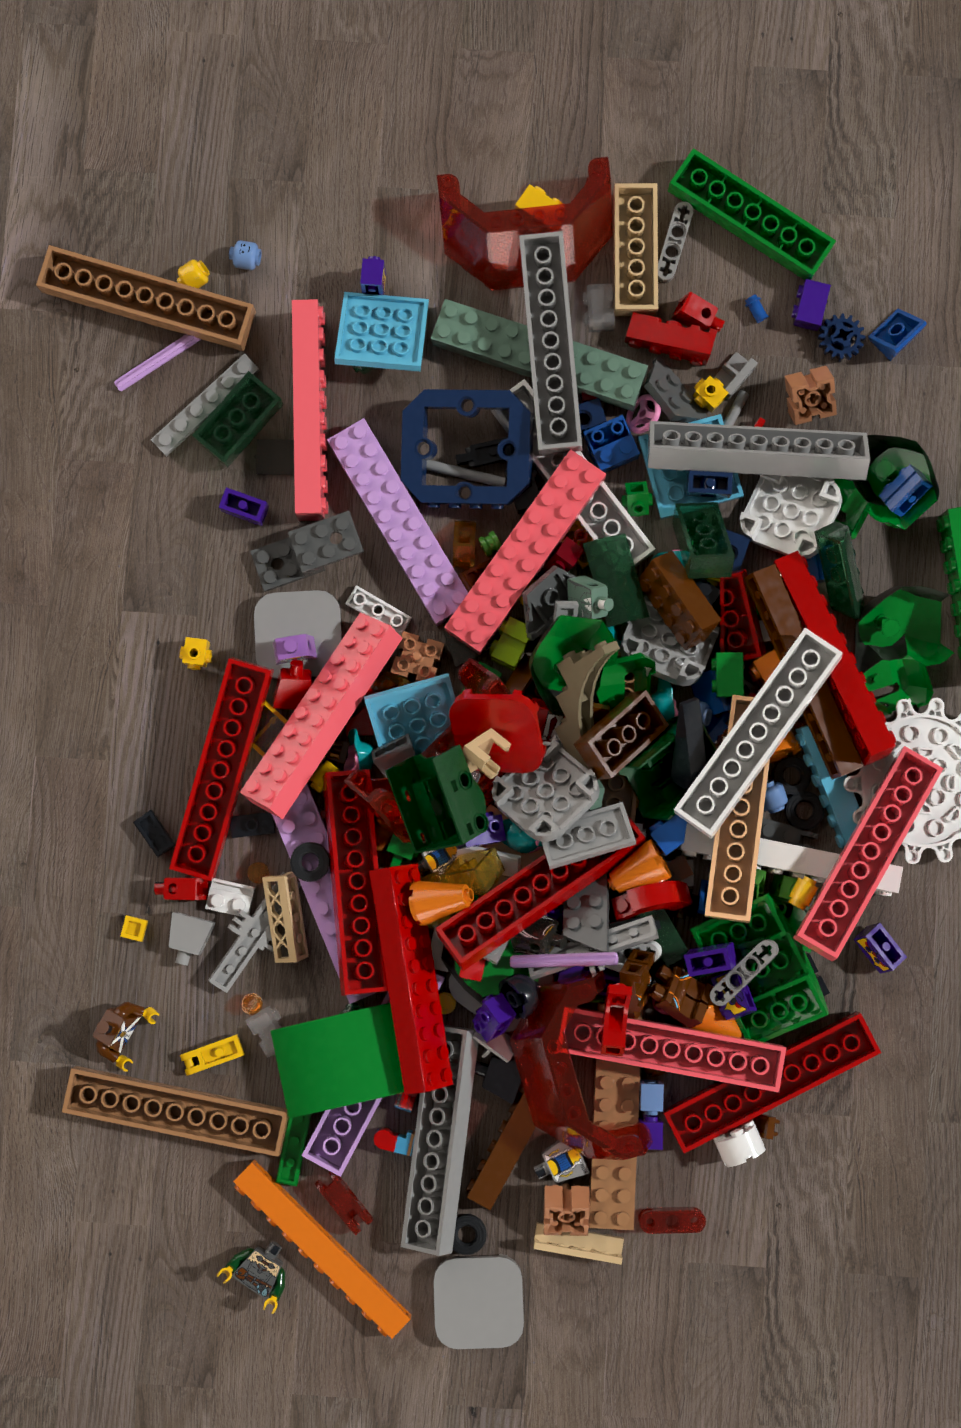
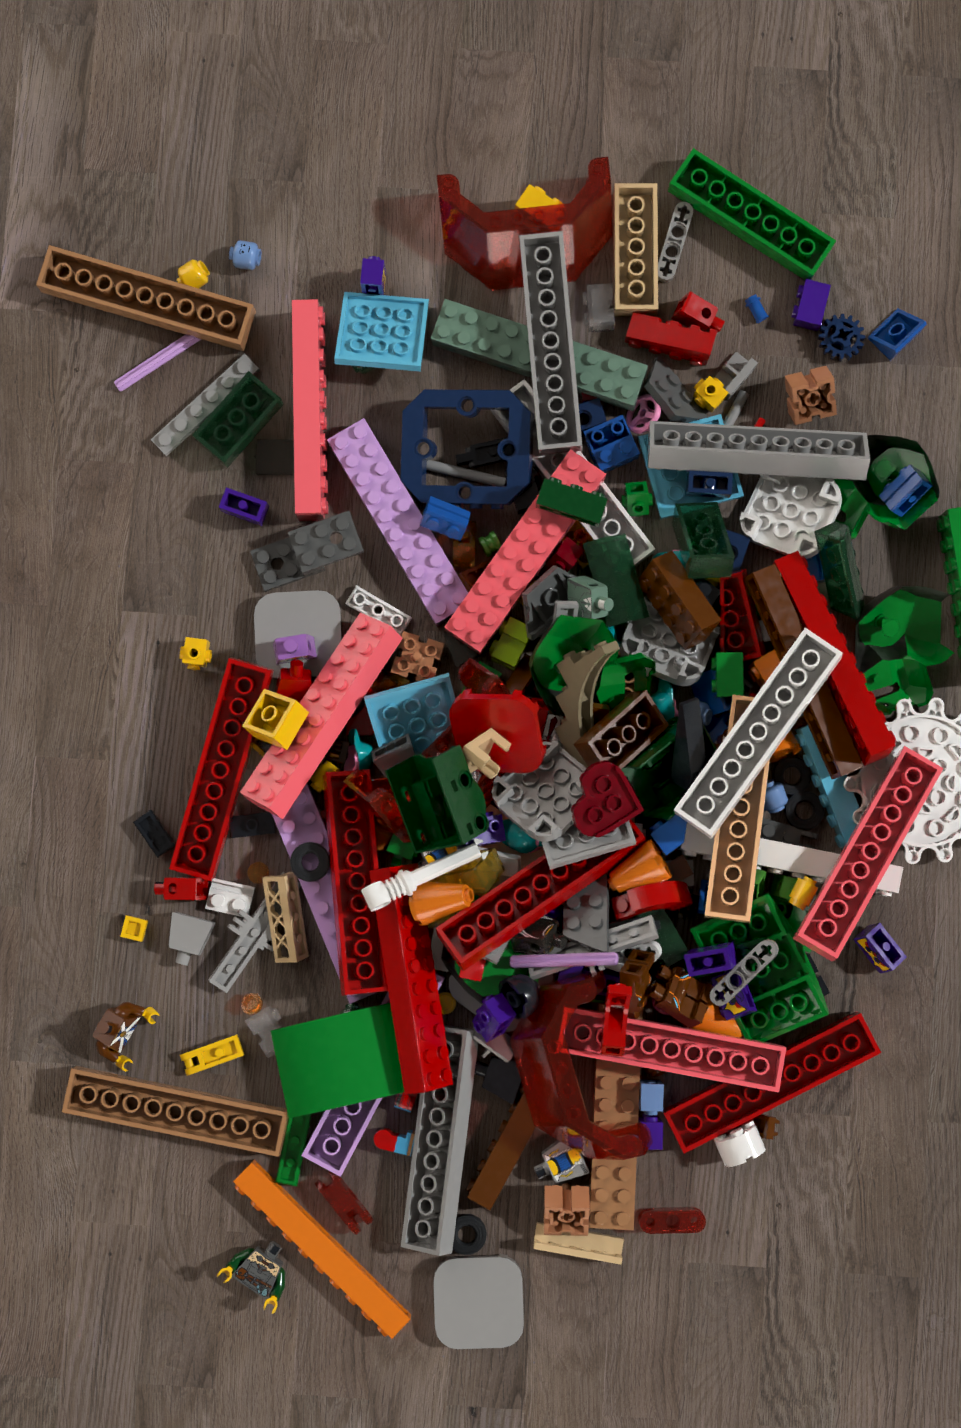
none -> yellow brick [242,689,309,750]
none -> white piece [361,838,488,912]
none -> blue brick [420,496,471,541]
none -> dark green brick [536,477,608,528]
none -> dark red plate [571,760,644,837]

